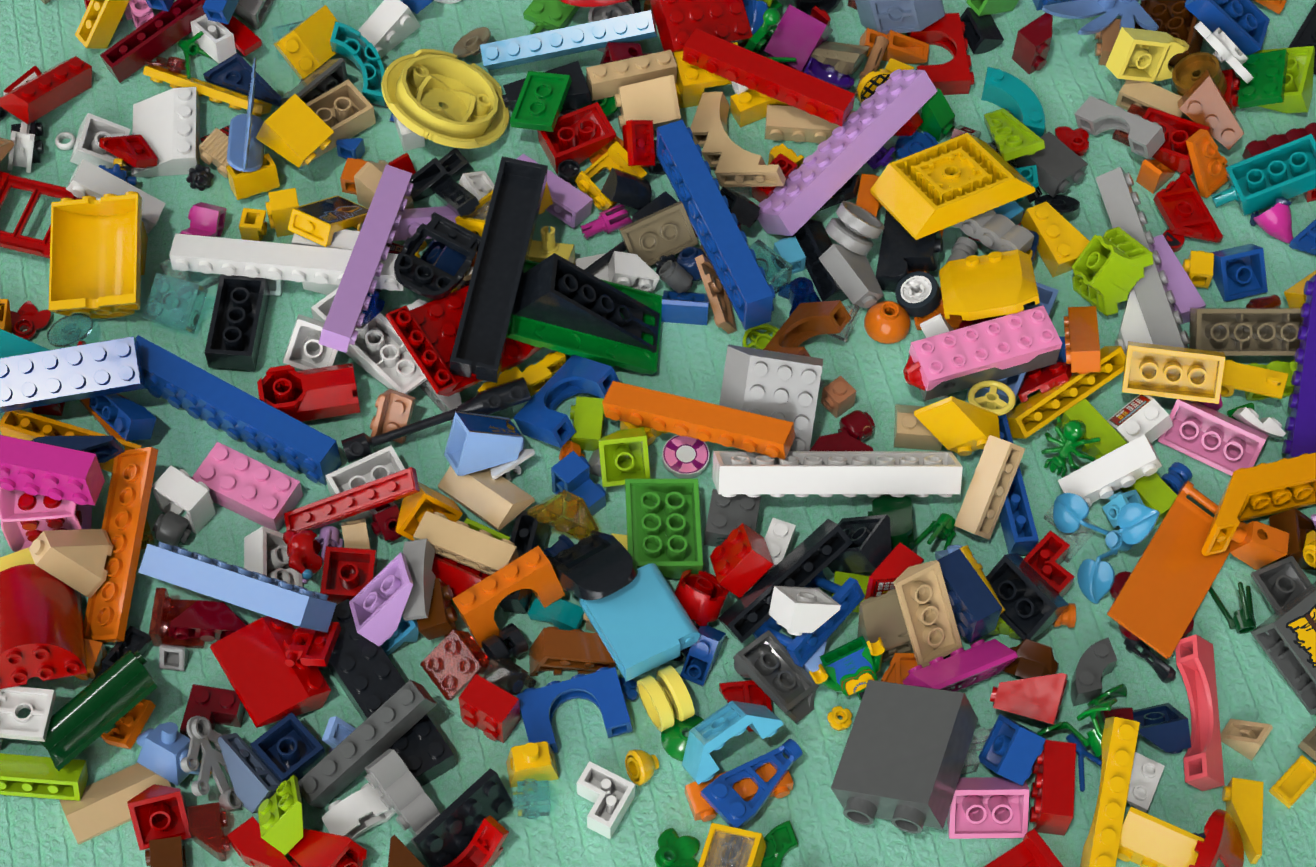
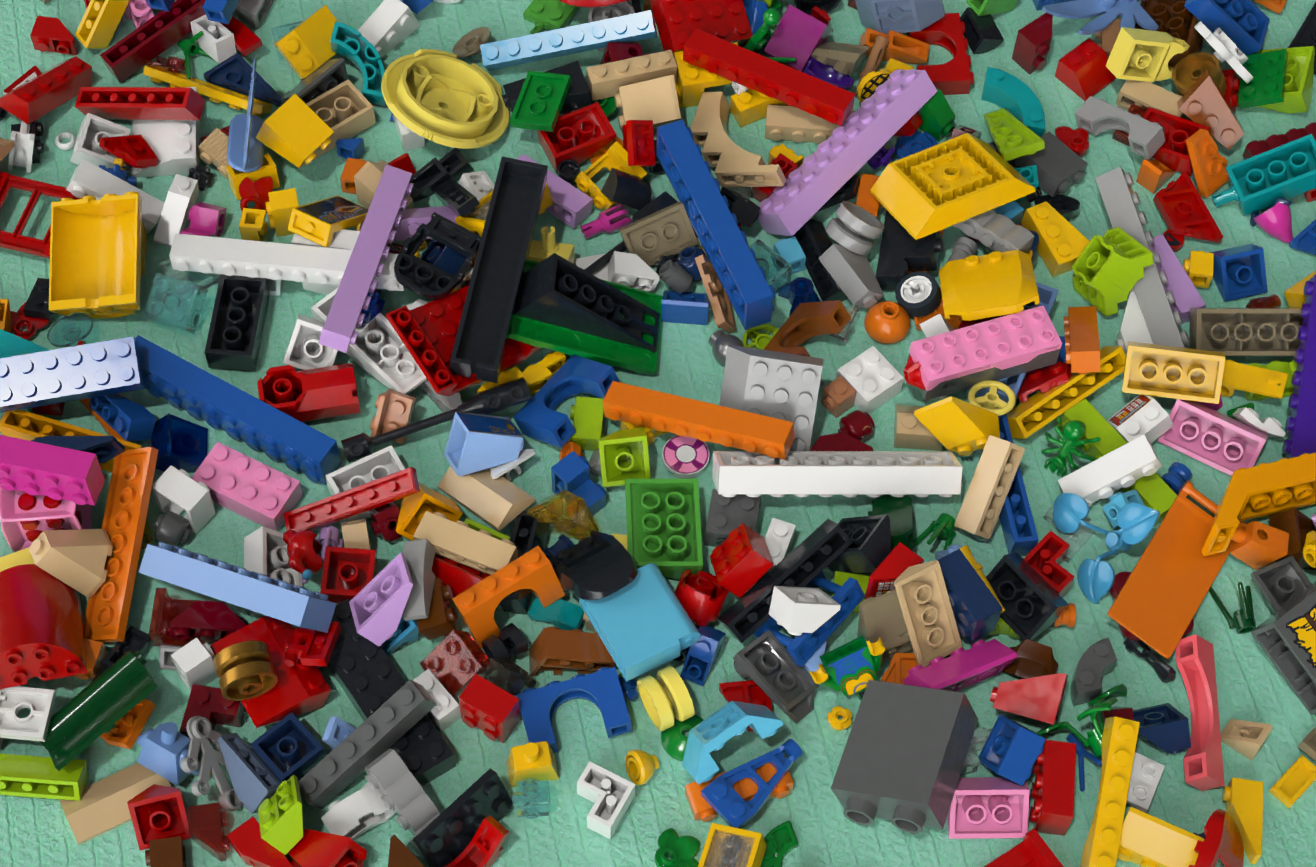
none -> black bracket [23,278,54,319]
none -> red slope [30,16,78,55]
none -> red brick [75,87,205,120]
none -> clear blue slope [150,413,208,473]
none -> white slope [153,174,199,247]
none -> white brick [171,638,218,691]
none -> pearl gold wheel [213,640,278,701]
none -> red plate [239,177,273,213]
none -> white brick [412,669,461,732]
none -> flat silver piece [708,330,744,366]
none -> white brick [836,346,904,414]
none -> red slope [1055,38,1116,101]

